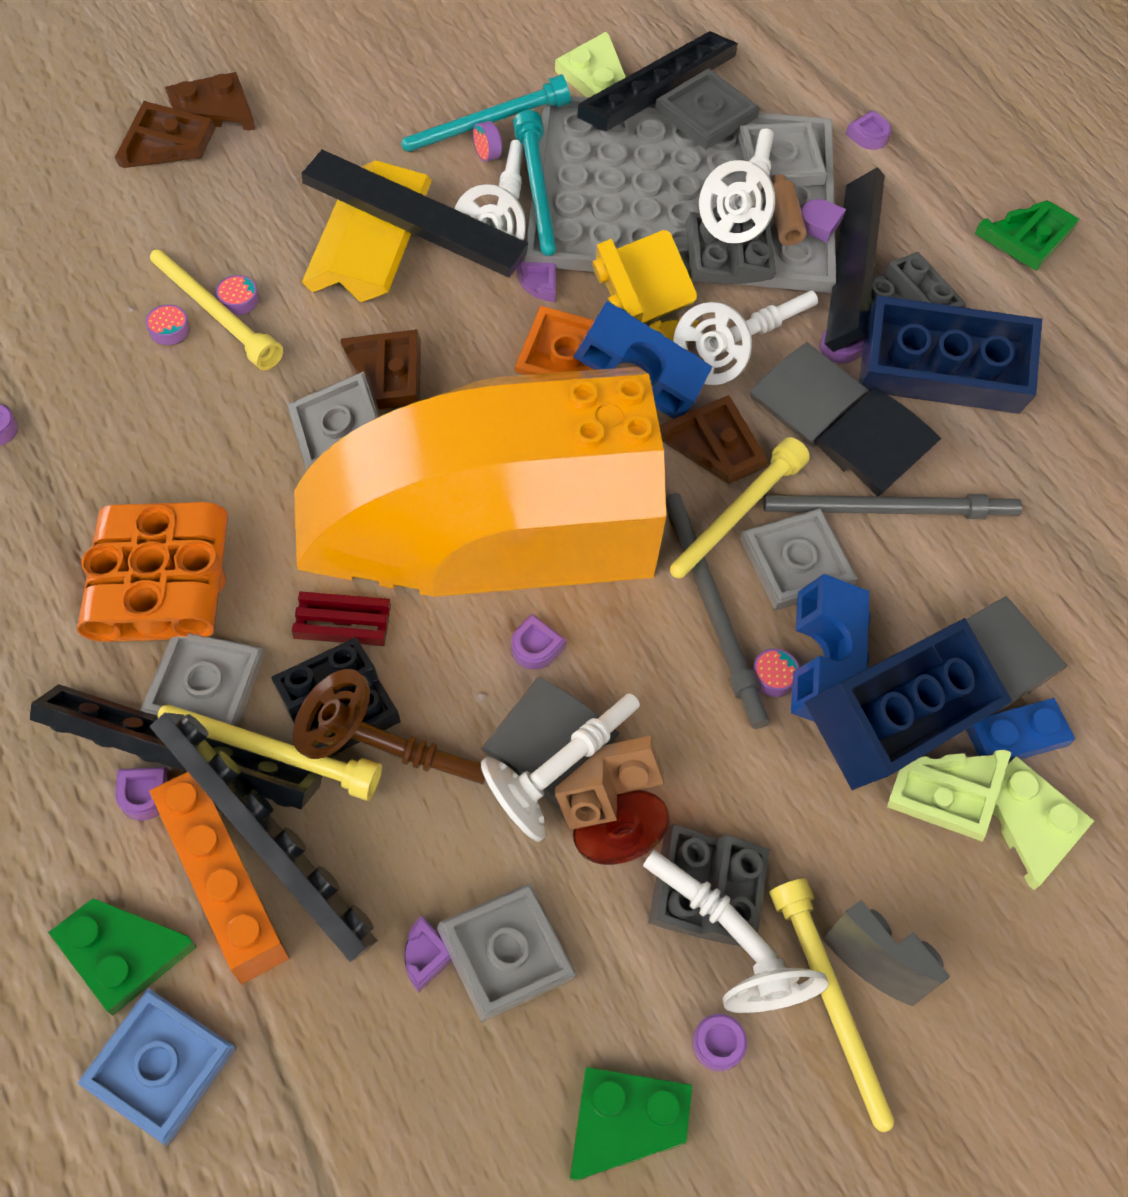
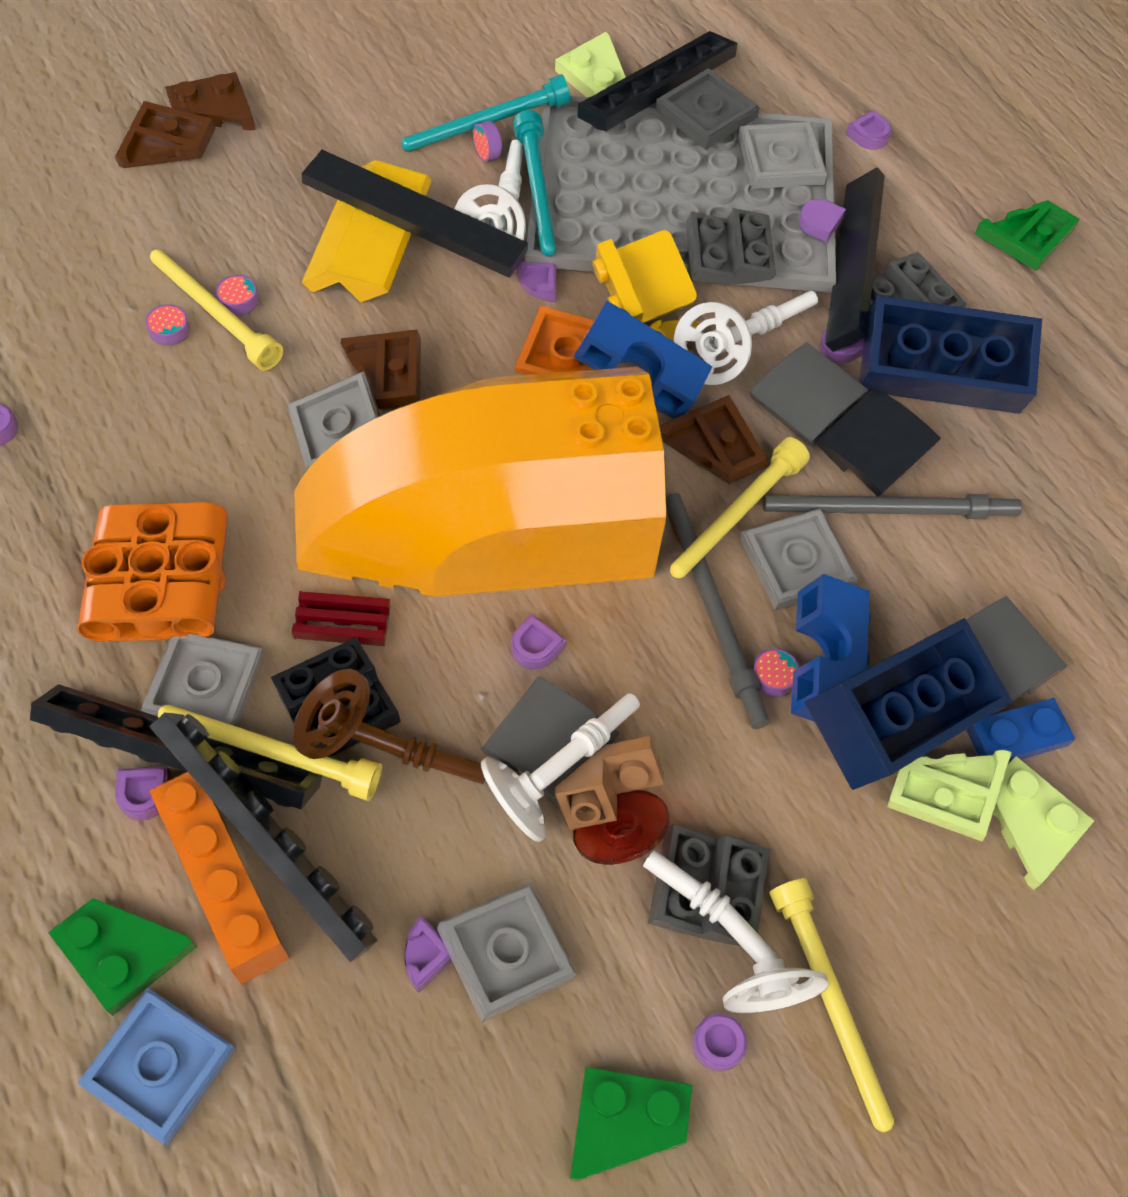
white dish [699,128,775,243] -> none
medium nougat cylinder [771,174,807,246] -> none
dark grey slope [823,900,950,1006] -> none

